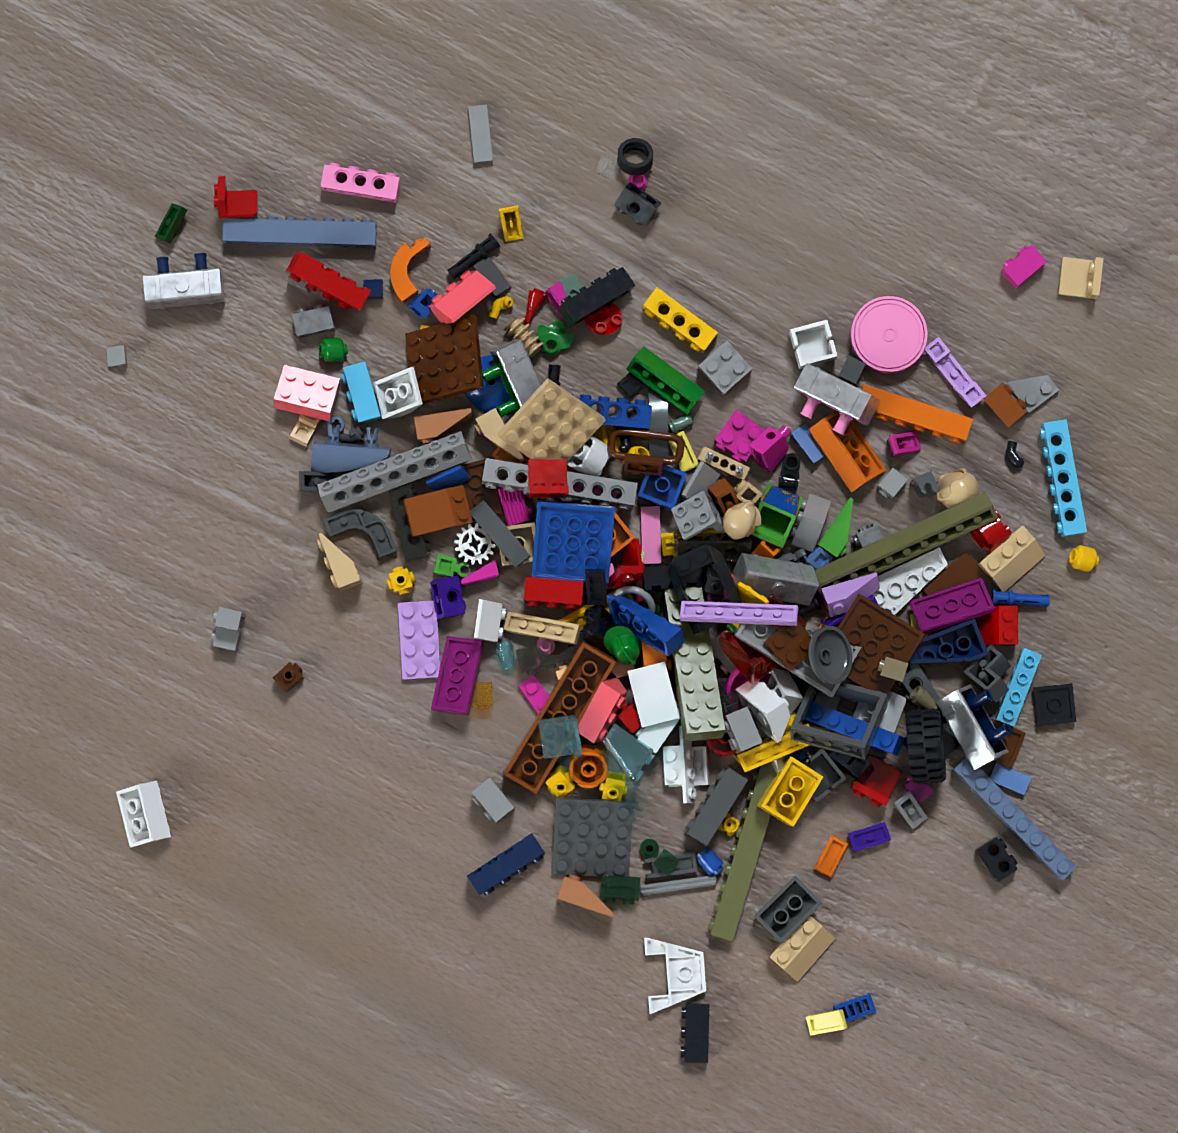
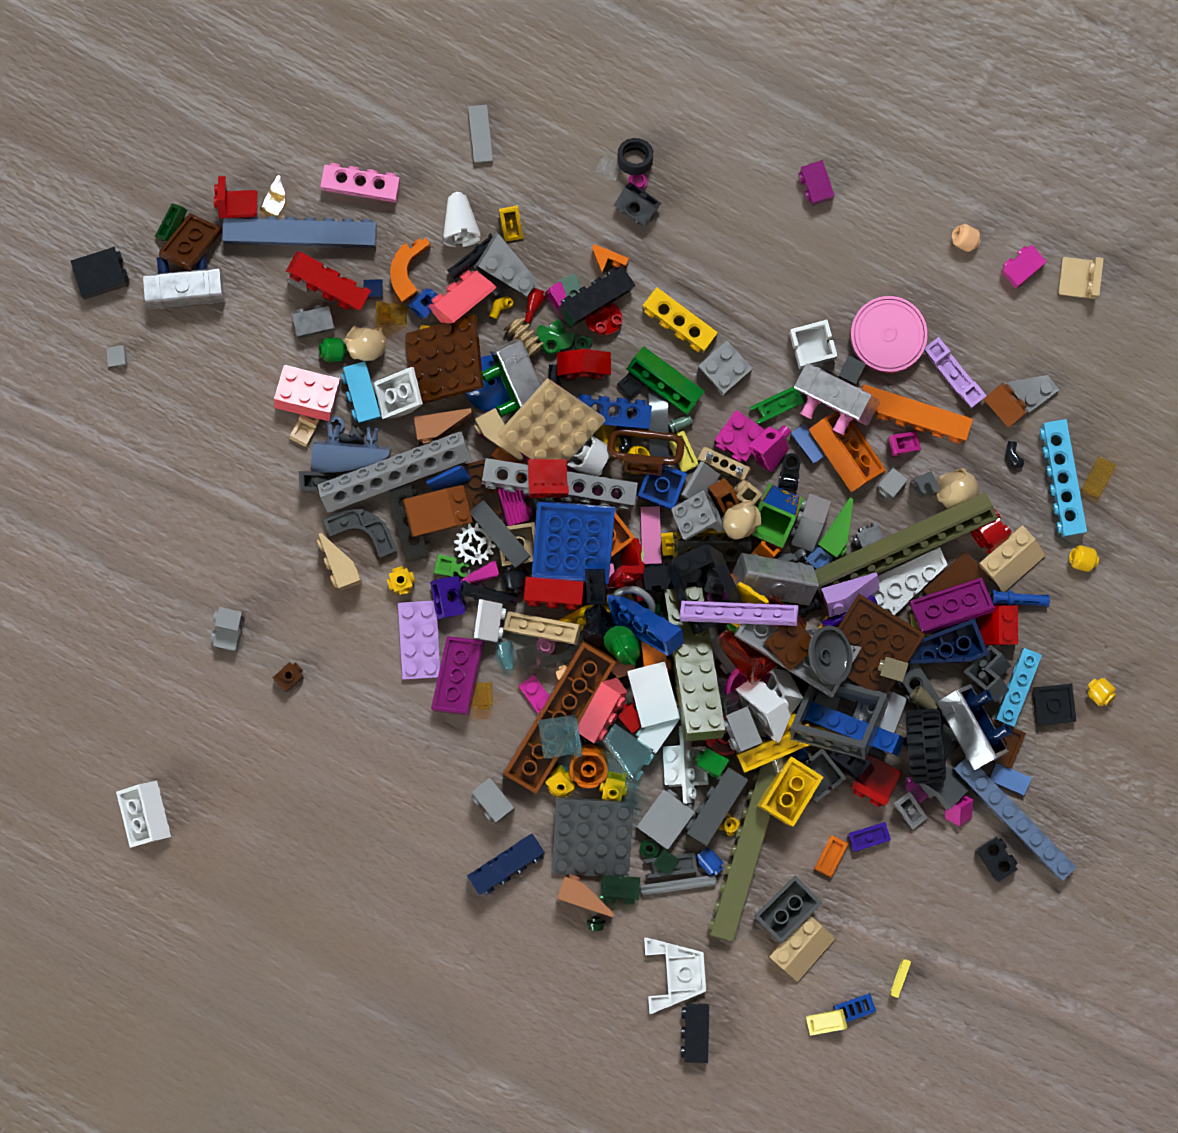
none -> black brick [70,247,129,300]
none -> reddish brown tile [158,213,222,271]
none -> slope [260,176,286,217]
none -> tan helmet [344,326,386,361]
none -> clear yellow slope [376,301,407,325]
none -> white cone [443,192,481,247]
none -> black pin [459,580,518,606]
none -> light grey wedge [476,232,537,296]
none -> black head [501,566,527,593]
none -> red brick [557,349,611,380]
none -> dark green plate [572,334,593,350]
none -> dark green plate [587,916,606,931]
none -> orange slope [592,244,629,275]
none -> light grey brick [636,789,695,850]
none -> green slope [695,748,729,778]
none -> green hinge [749,386,804,425]
none -> magenta brick [798,160,835,206]
none -> light yellow tile [890,959,911,998]
none -> dark grey slope [919,767,970,810]
none -> dark pink panel [945,795,973,826]
none -> light nougat head [952,224,981,252]
none -> clear yellow tile [1081,456,1116,499]
none -> yellow head [1088,678,1117,706]

